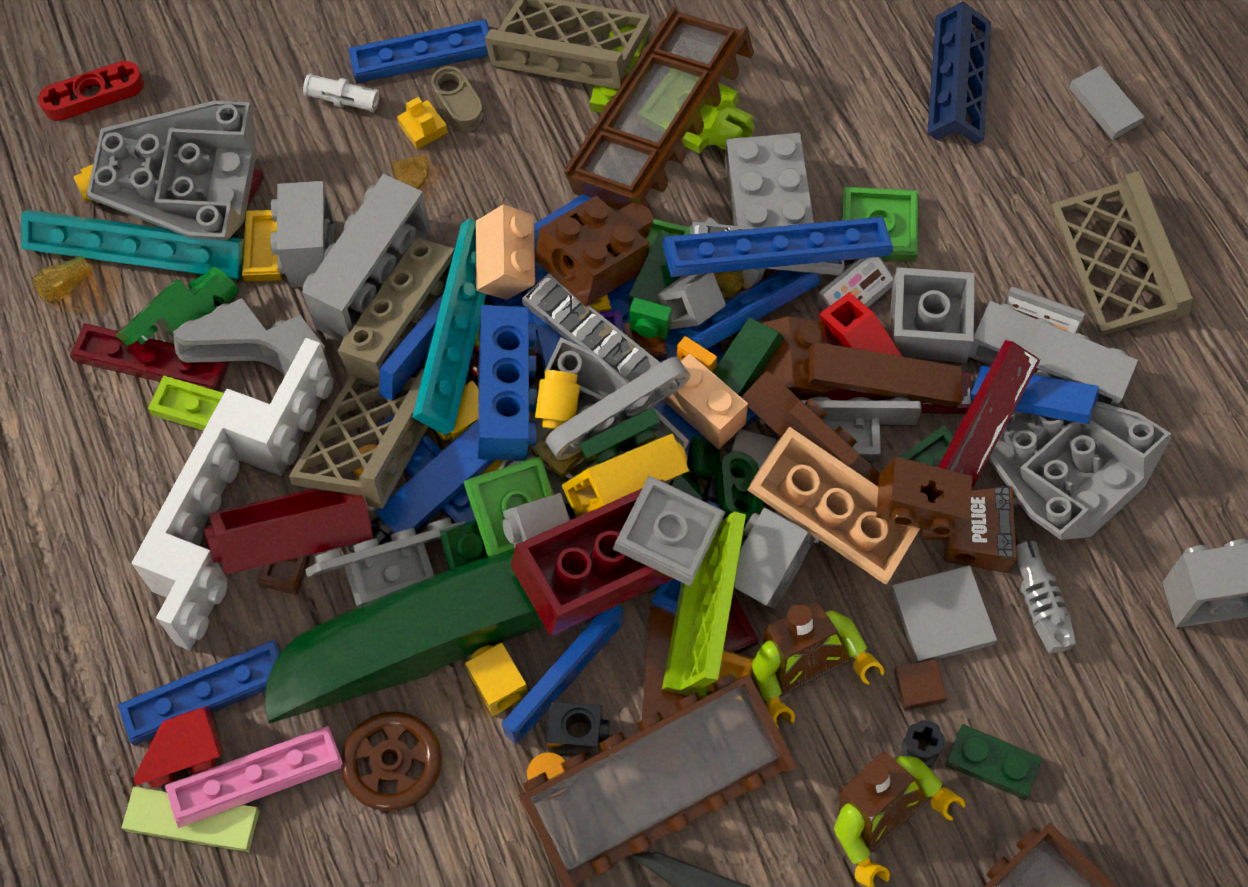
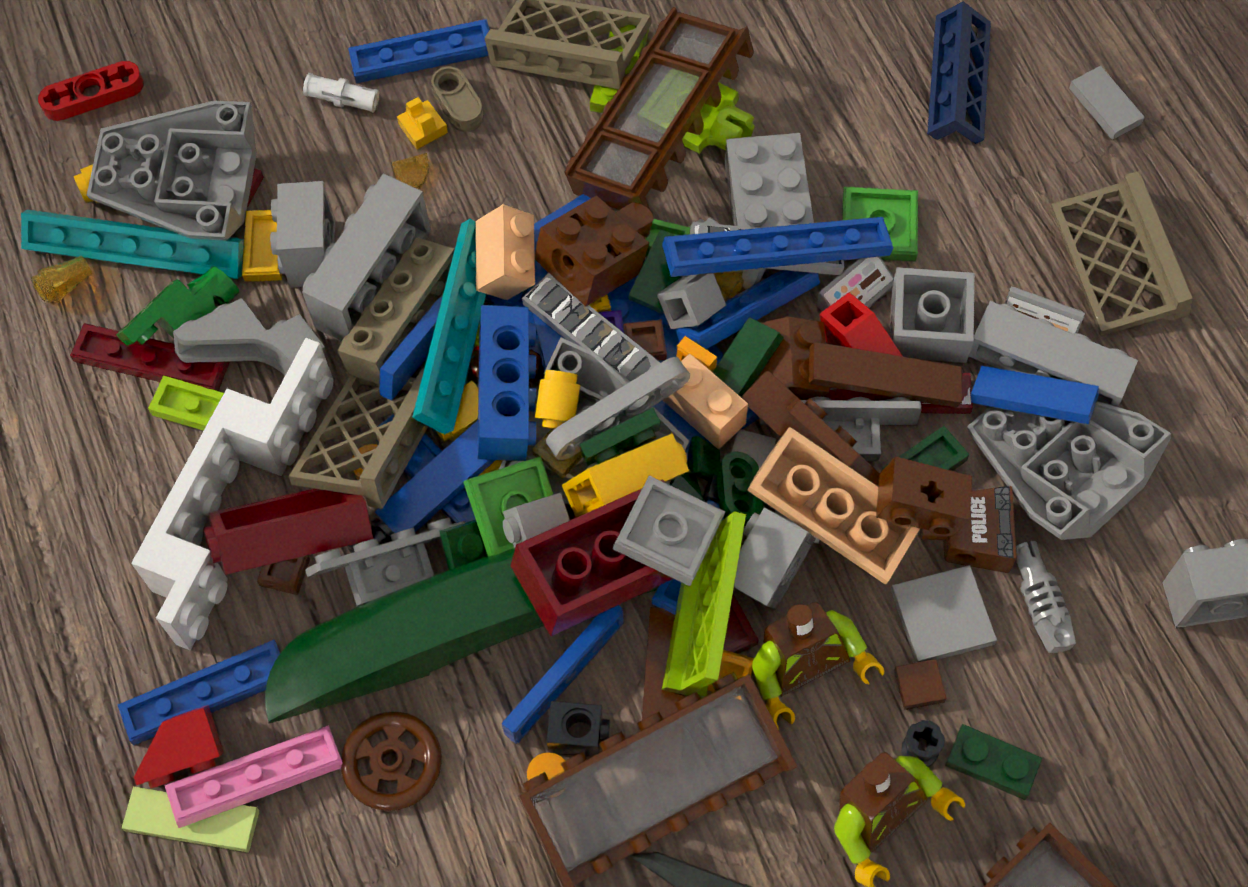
yellow brick [465,643,528,717] -> none
green plate [629,297,672,339] -> none
dark red tile [938,340,1041,489] -> none

